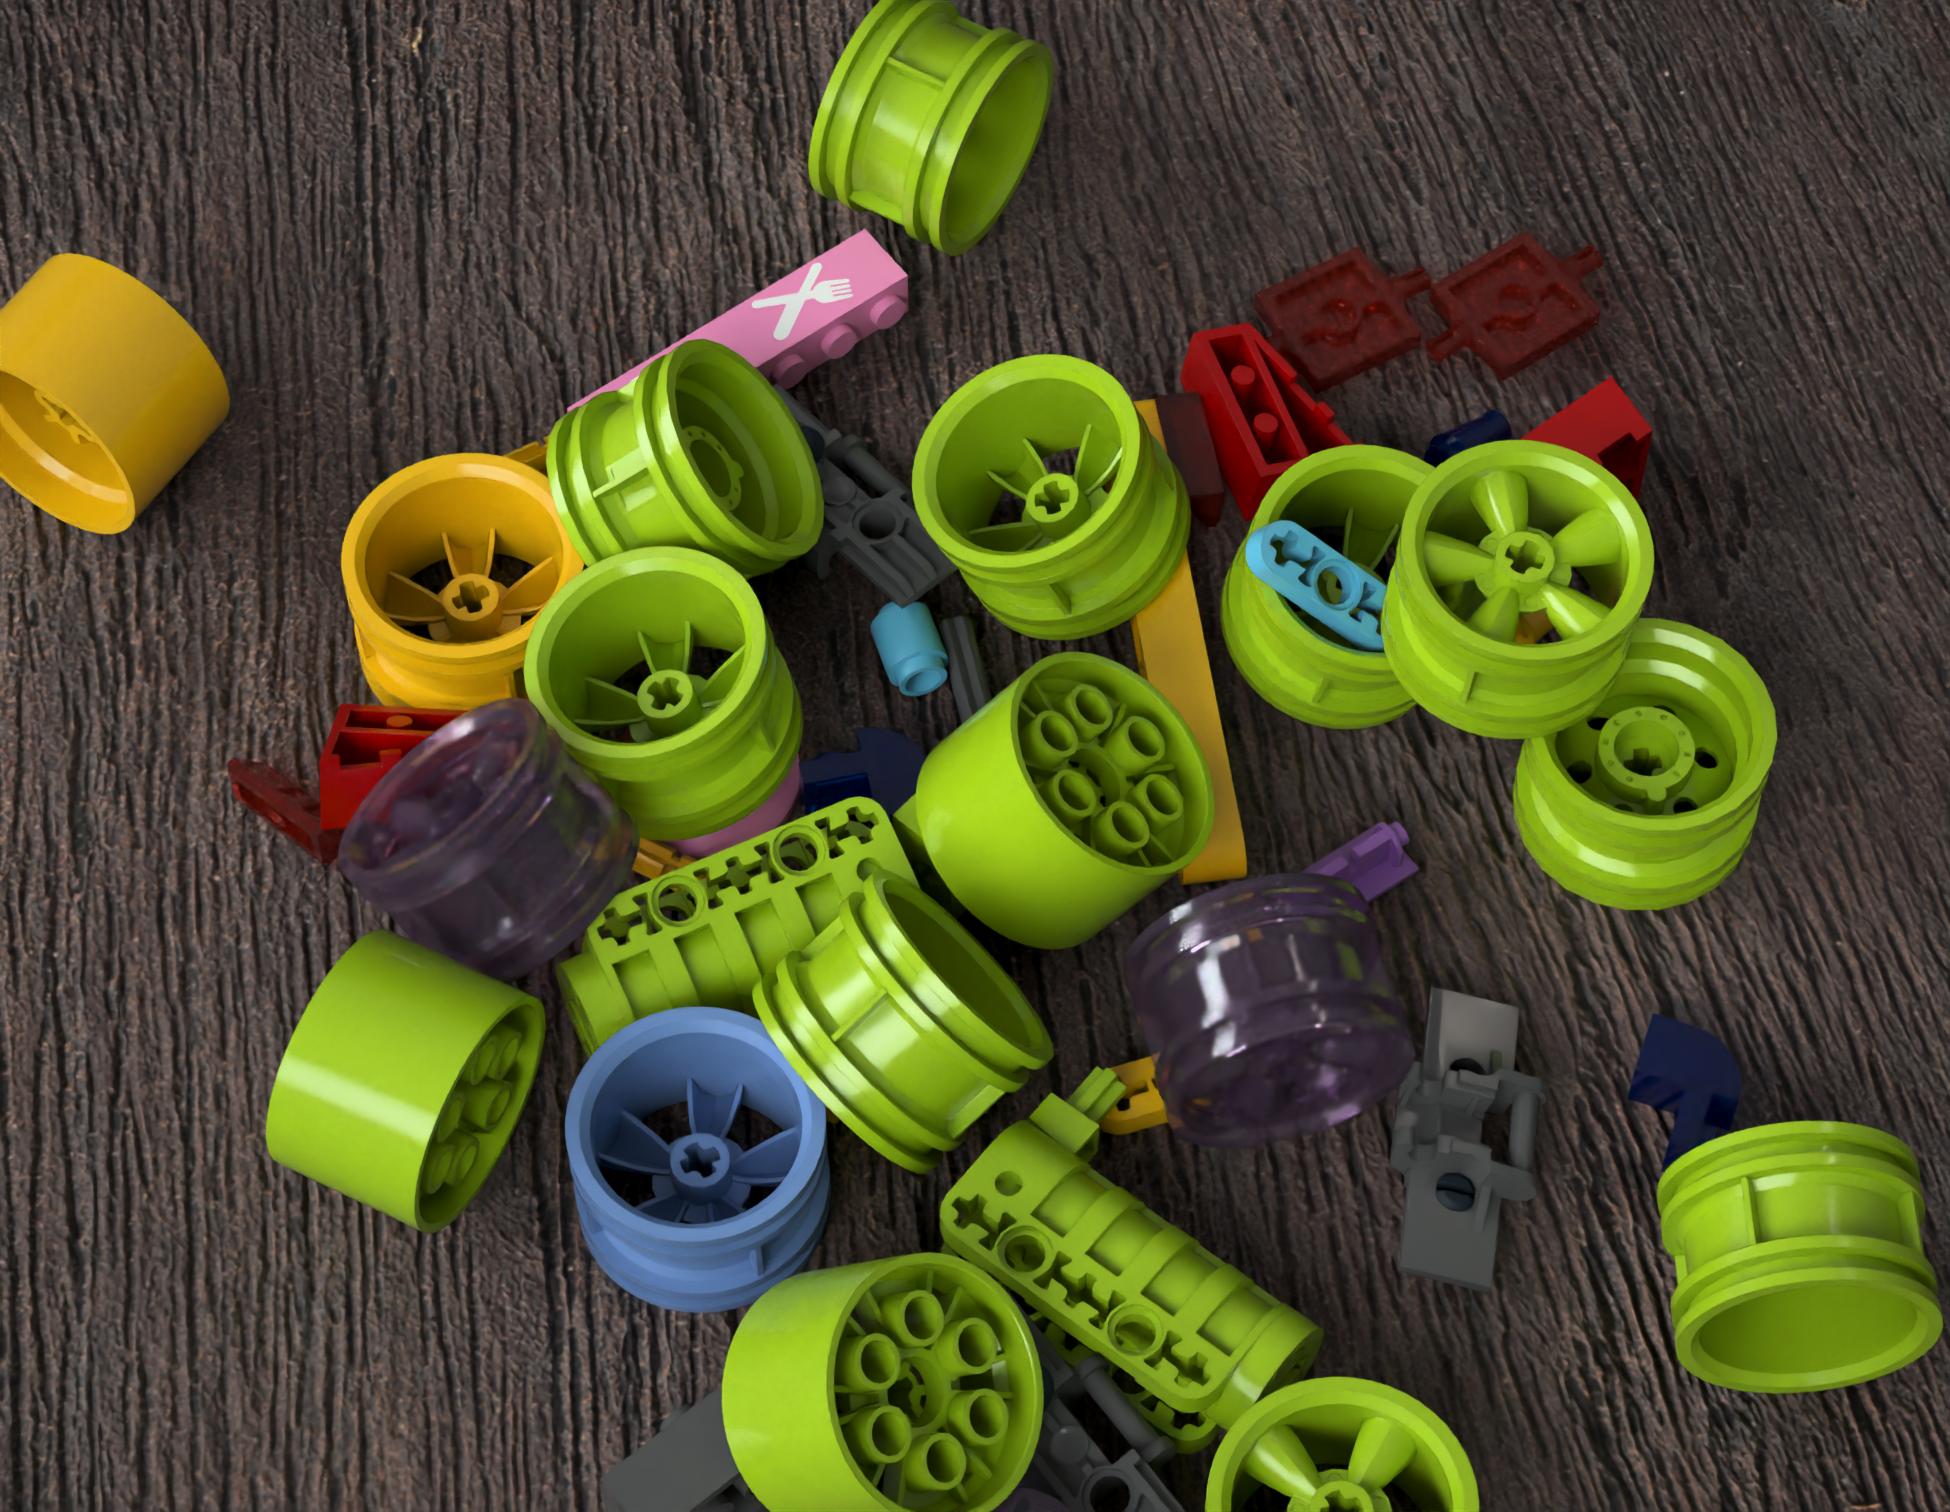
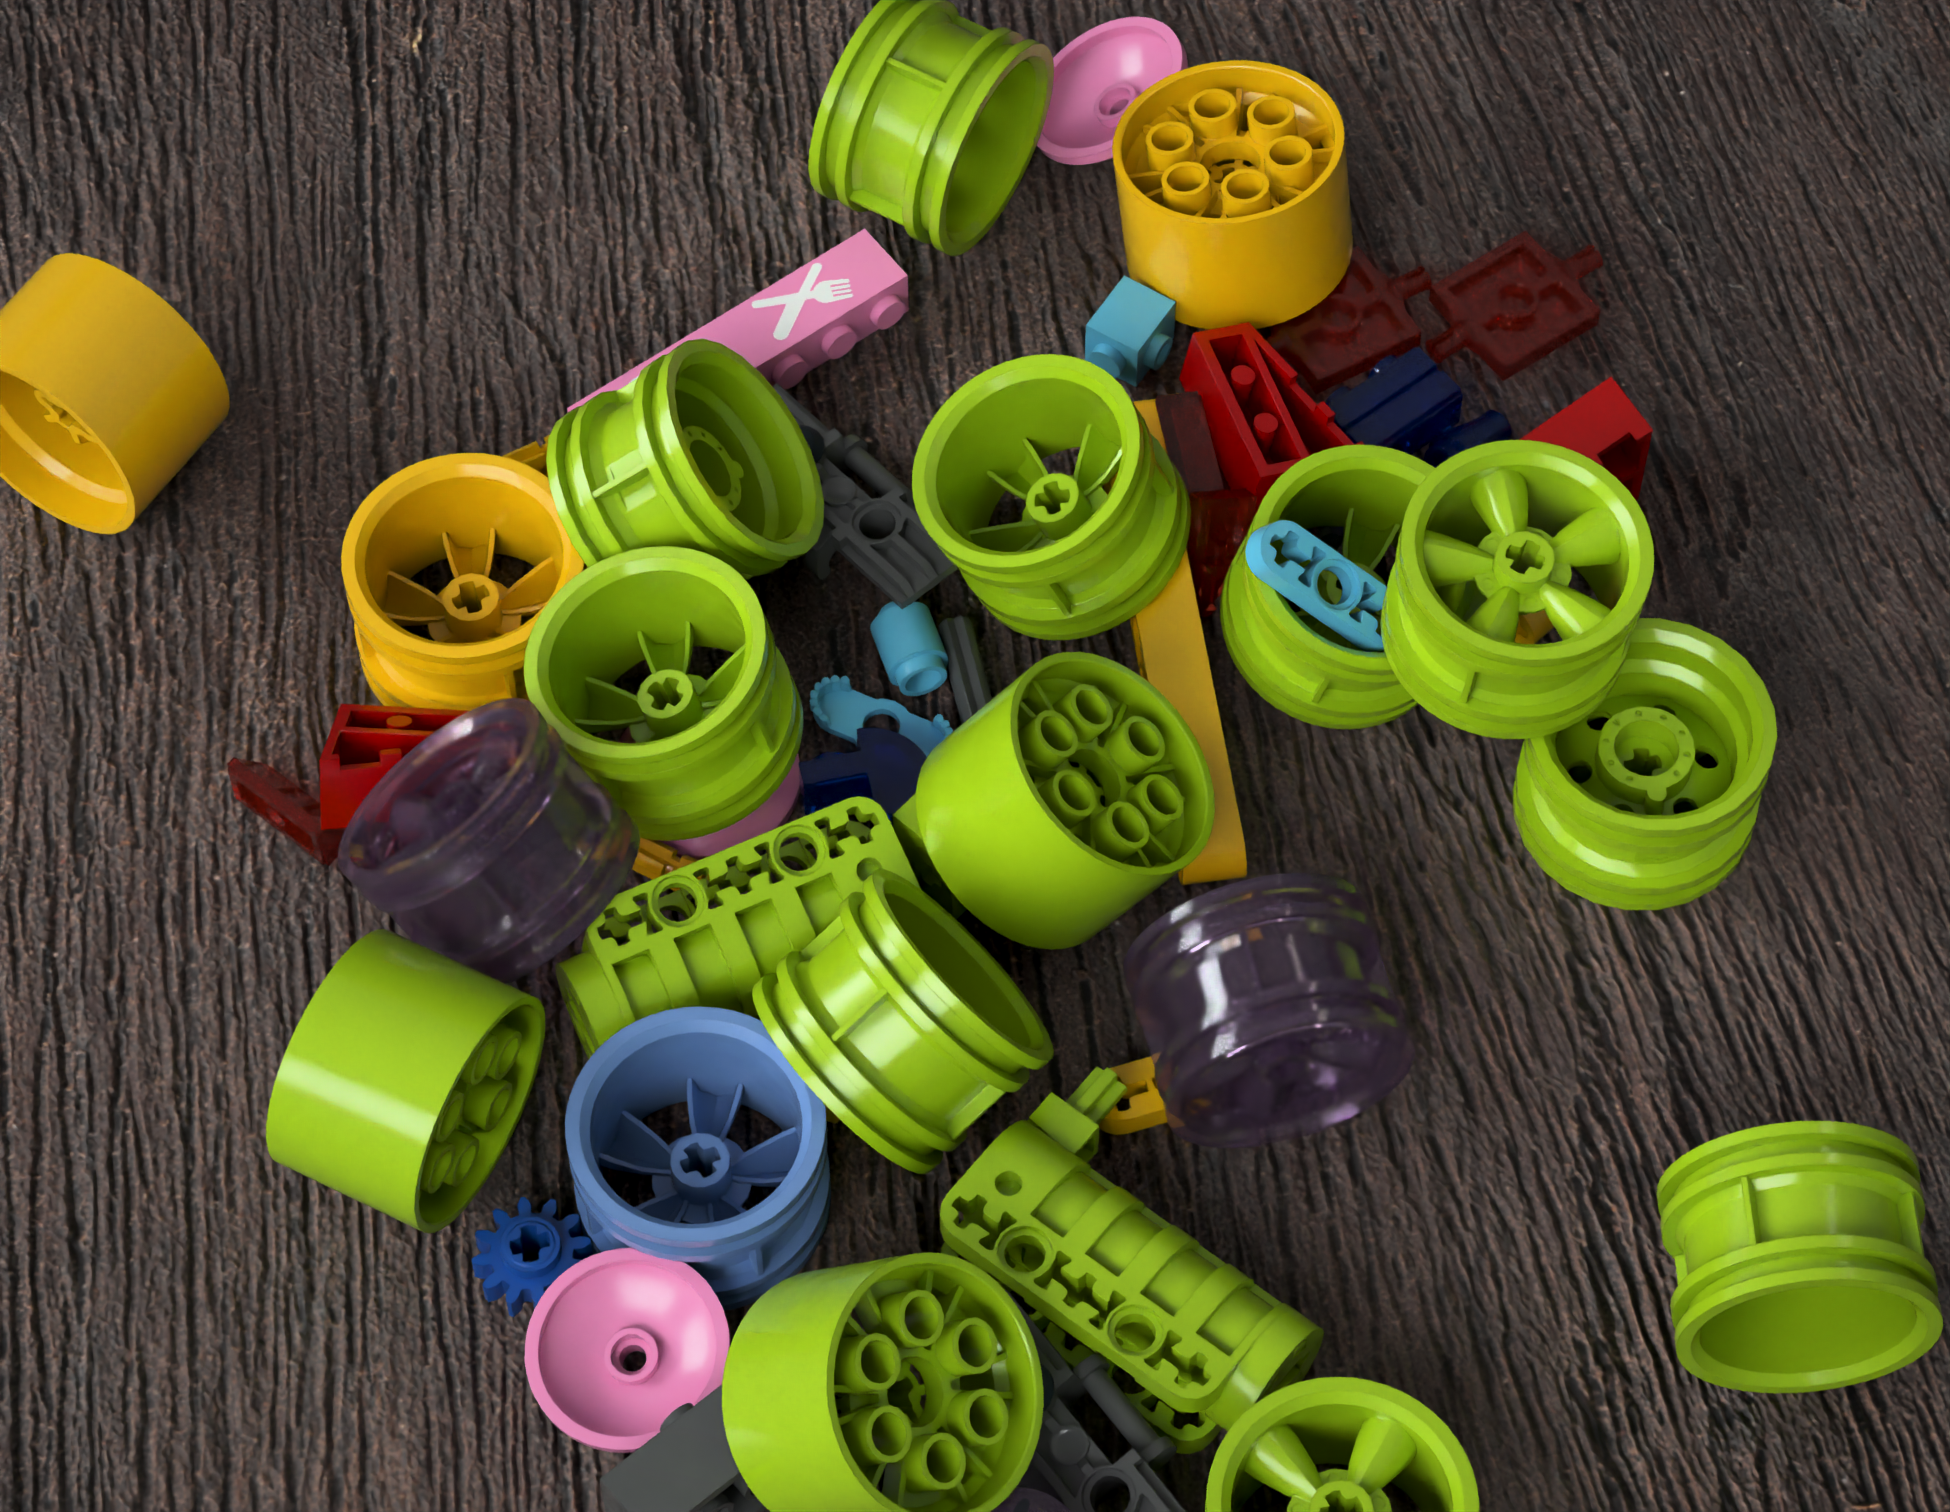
medium lavender hinge [1277,821,1419,937] -> none
dark grey piece [1389,987,1547,1293] -> none
clear blue brick [1628,1013,1741,1172] -> none
none -> blue gear [471,1197,593,1317]
none -> bright pink dish [525,1248,731,1453]
none -> medium azure piece [810,675,953,769]
none -> bright pink dish [1037,17,1188,165]
none -> medium azure brick [1085,275,1176,387]
none -> yellow wheel [1112,60,1353,330]
none -> clear red slope [1187,489,1257,617]
none -> clear blue brick [1325,347,1463,455]

